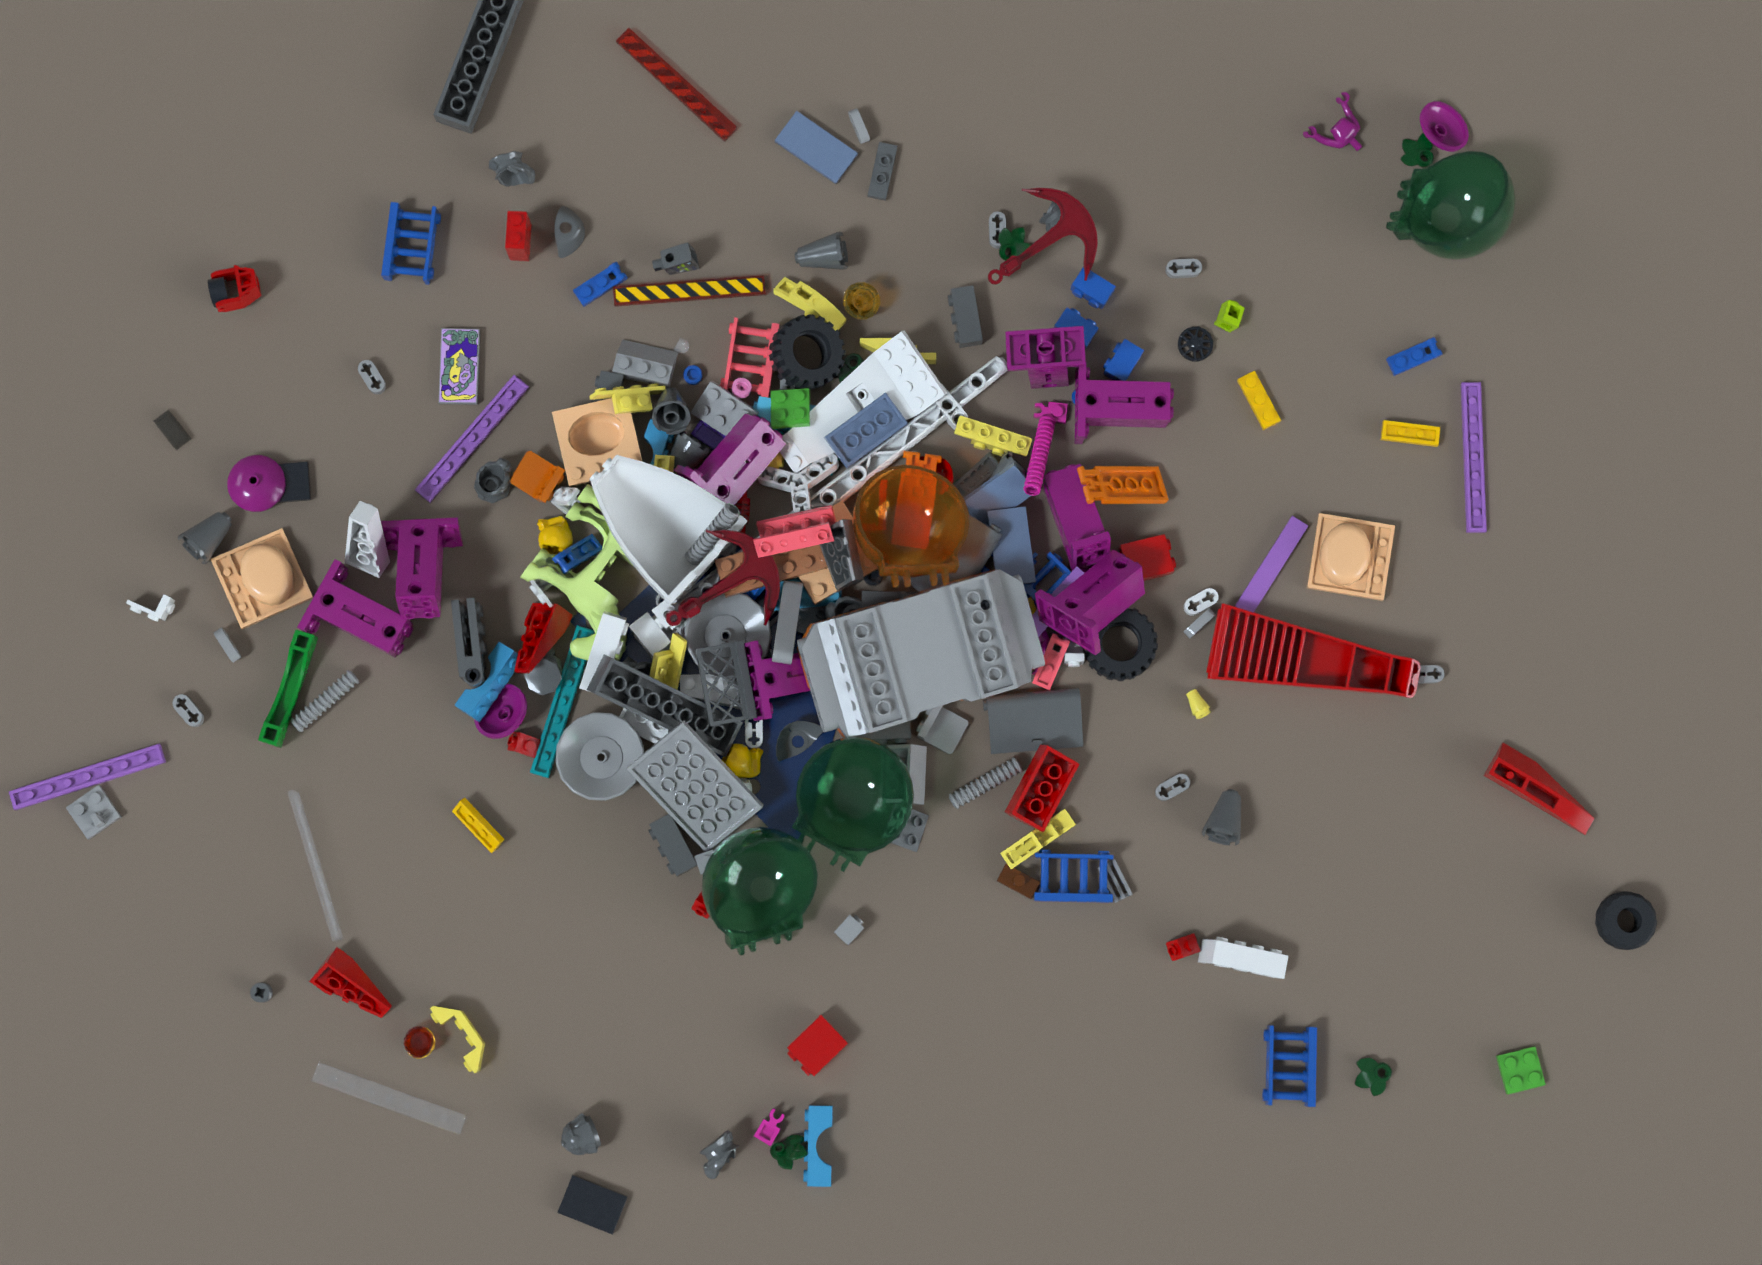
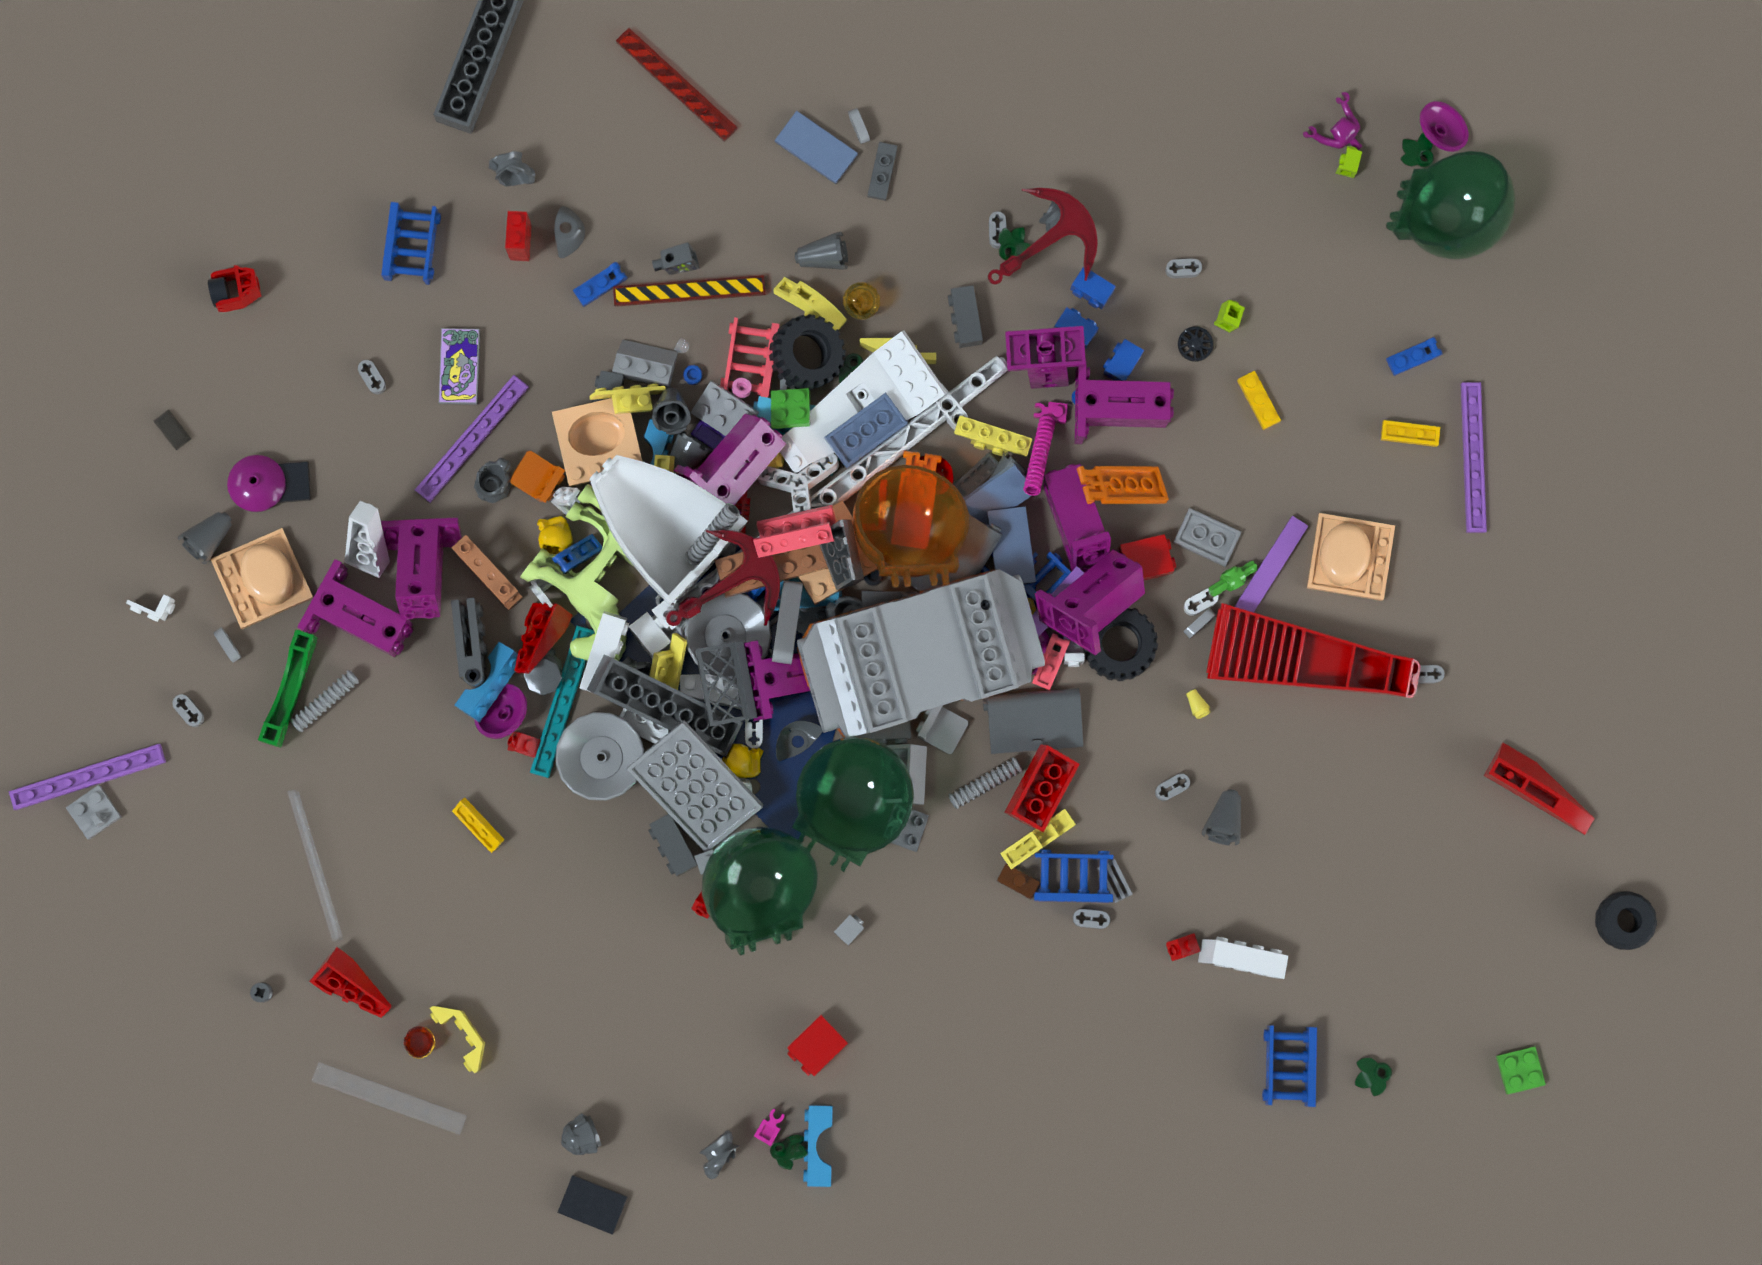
none -> nougat fence [452,535,523,611]
none -> light grey beam [1072,909,1110,929]
none -> light grey tile [1173,508,1241,567]
none -> bright green axle [1208,561,1257,597]
none -> lime brick [1335,146,1362,178]

